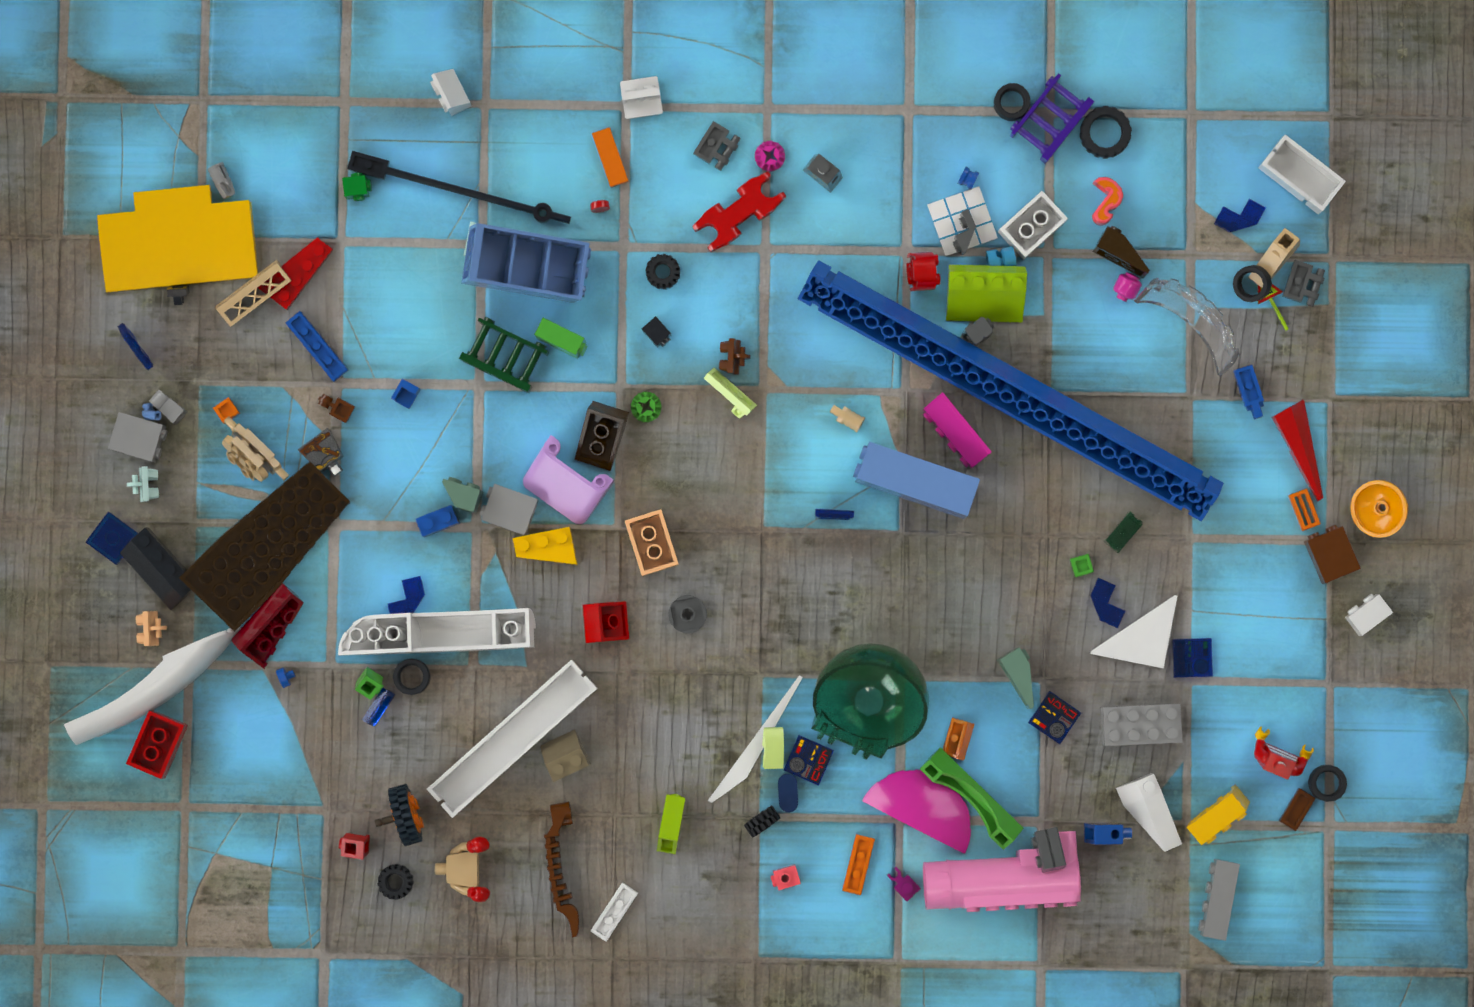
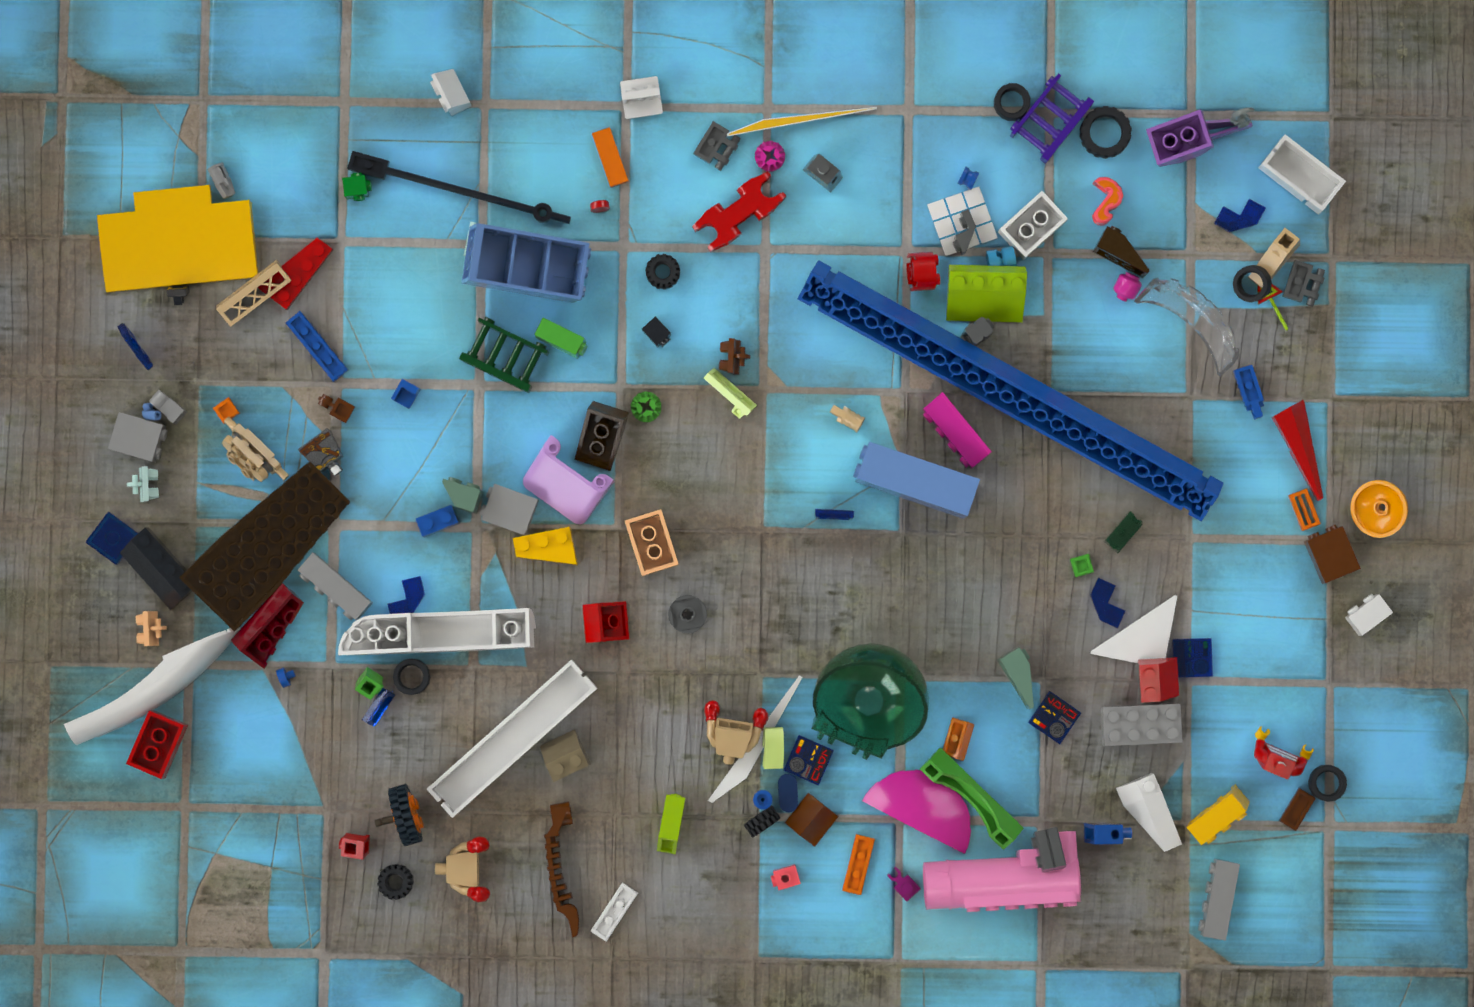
none -> light grey brick [298,552,373,620]
none -> tan torso [704,700,769,764]
none -> yellow sticker [727,107,877,136]
none -> blue tile [753,790,772,810]
none -> reddish brown slope [785,792,839,846]
none -> red slope [1138,657,1179,703]
none -> medium lavender slope [1146,107,1254,167]

